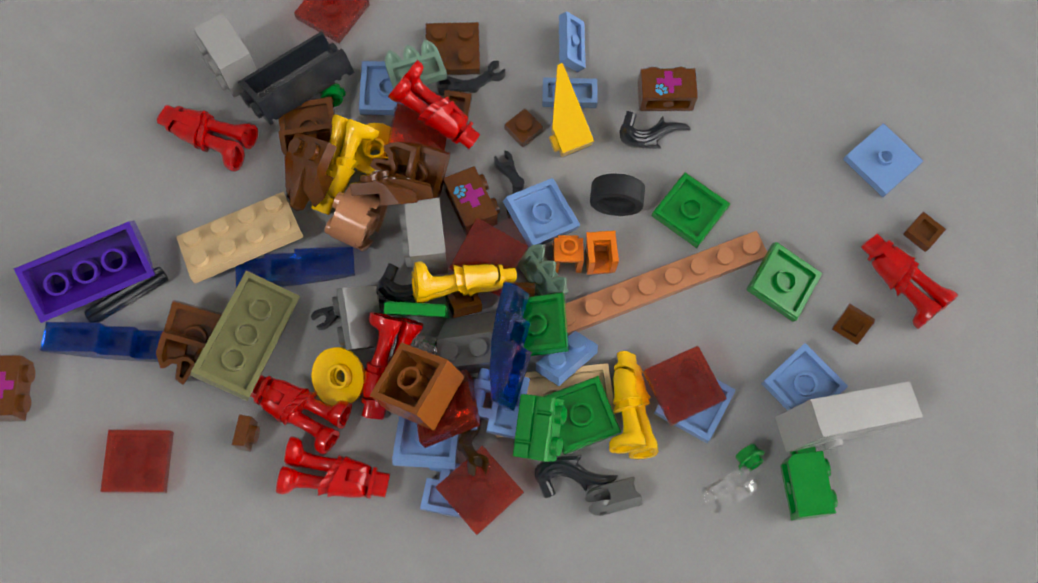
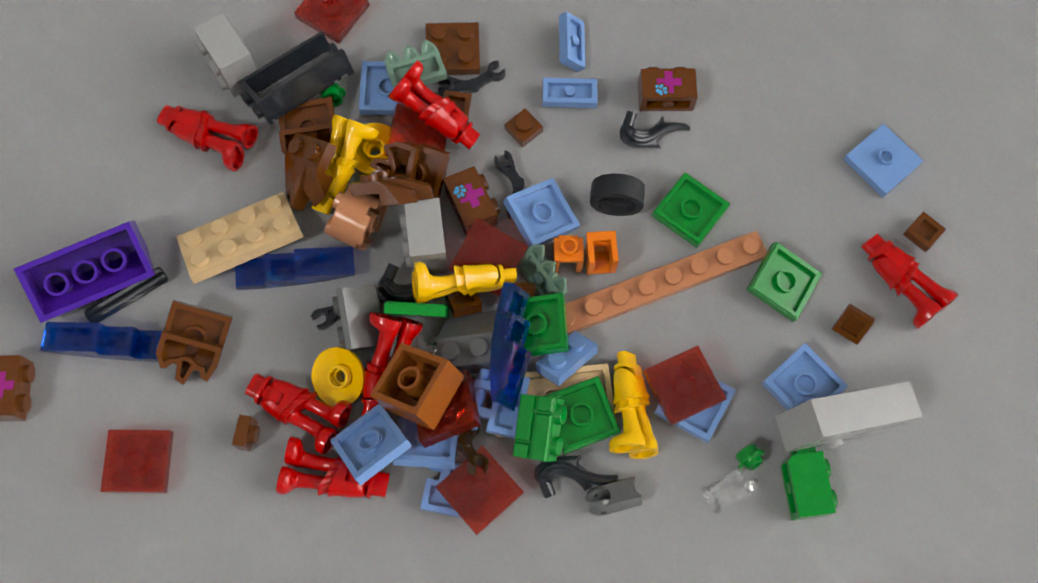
olive plate [190,271,300,401] -> none
yellow slope [549,63,594,157] -> none
none -> medium blue plate [330,404,412,485]

